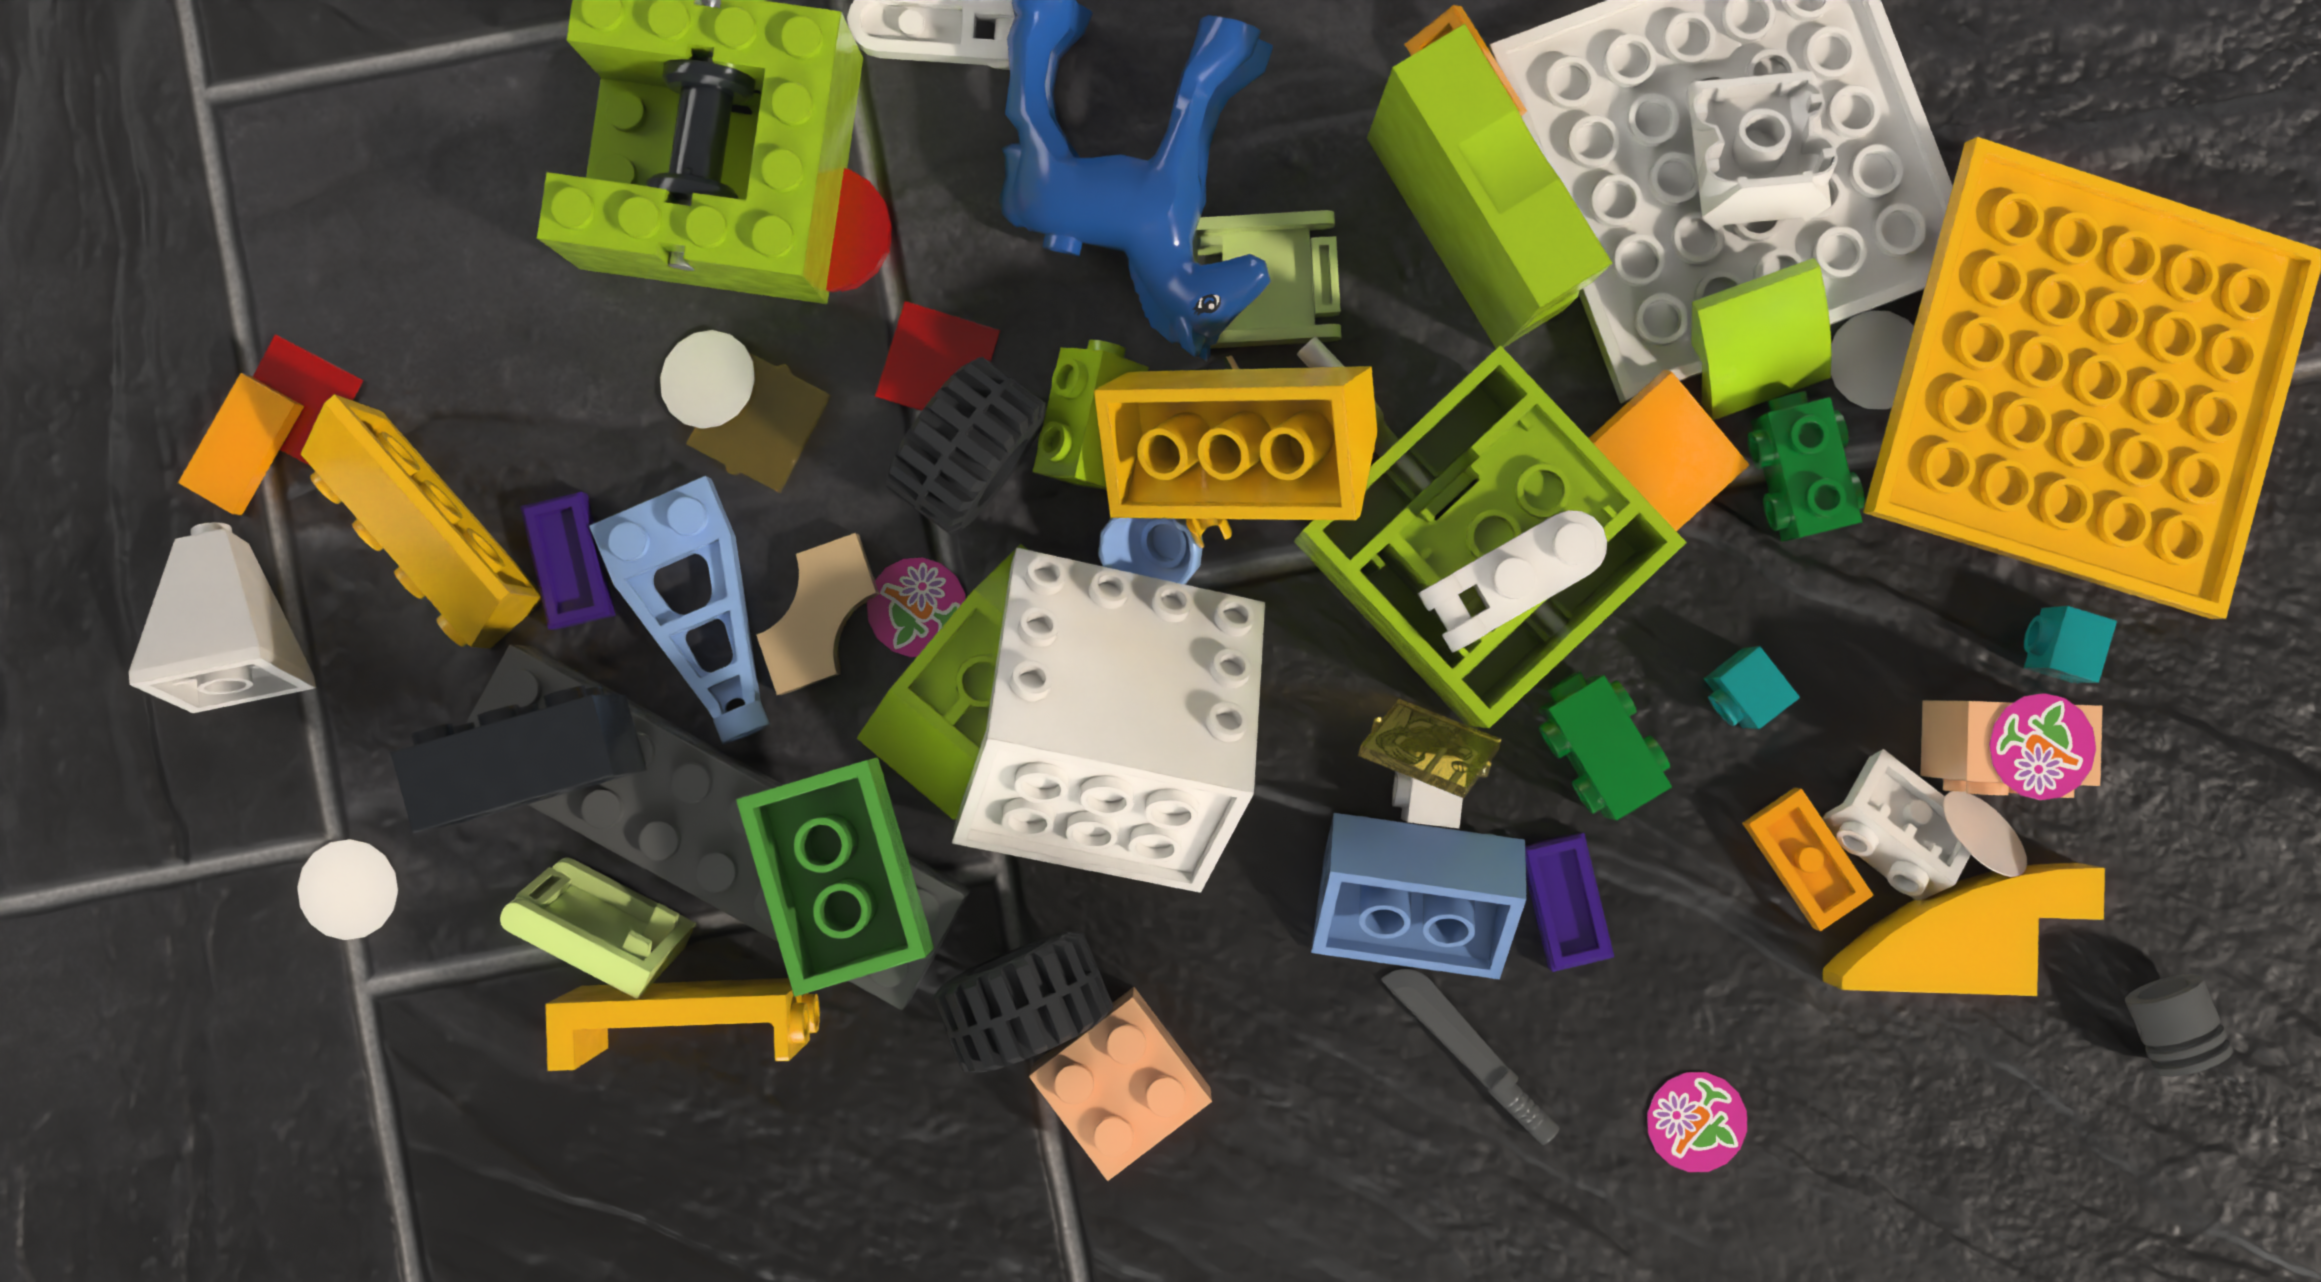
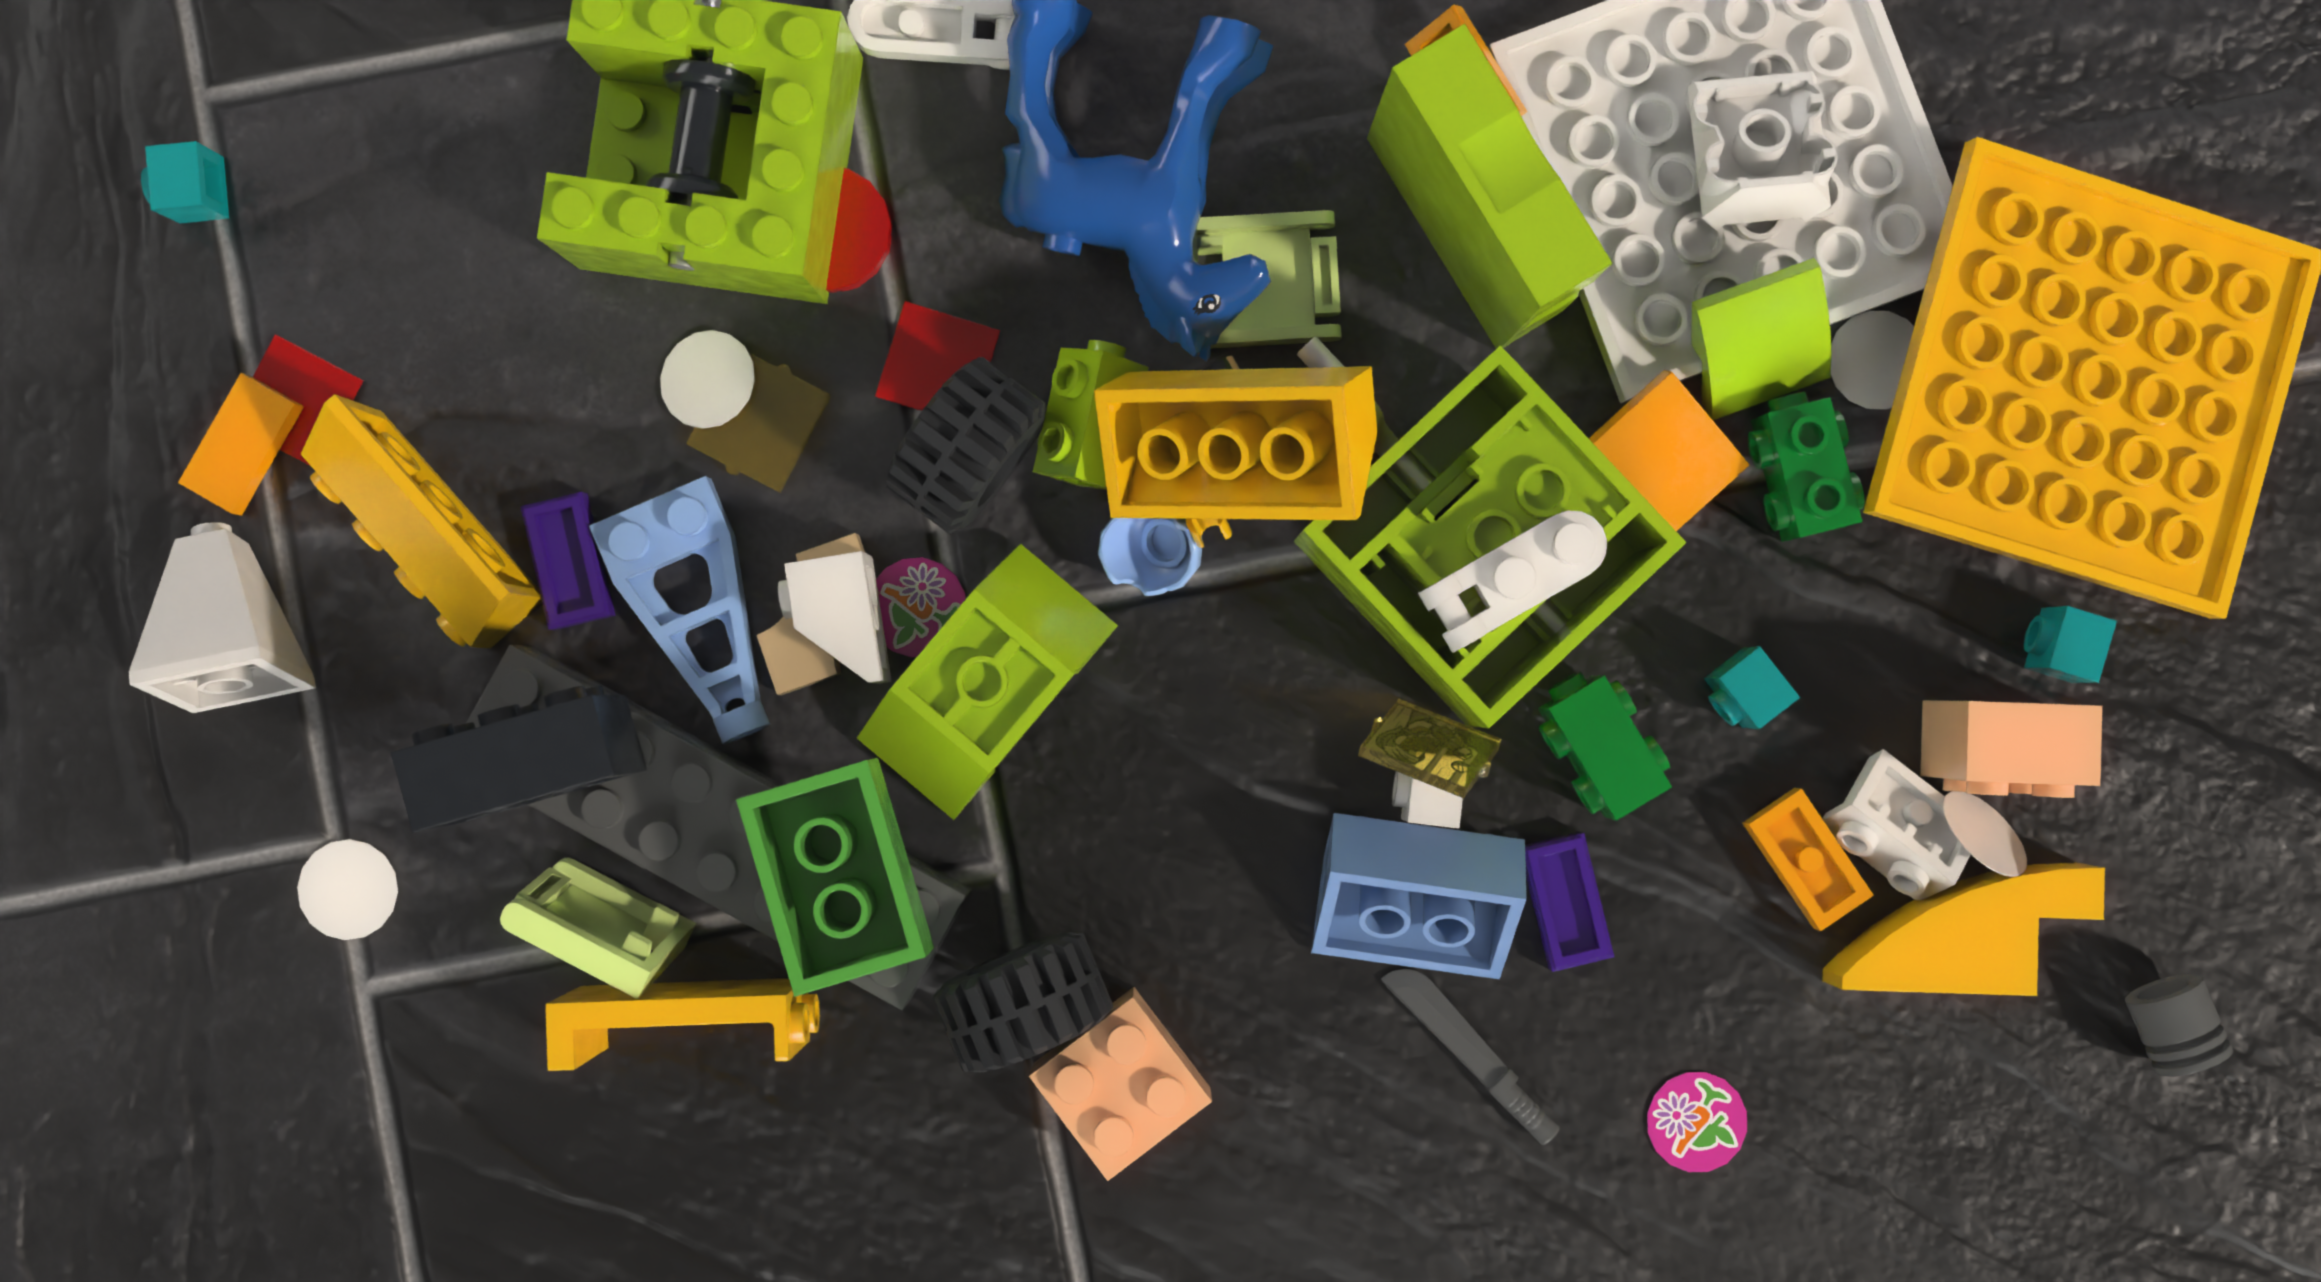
white bracket [952,548,1265,893] -> none
sticker [1989,693,2096,800] -> none
none -> teal plate [141,141,229,223]
none -> white slope [778,551,892,684]

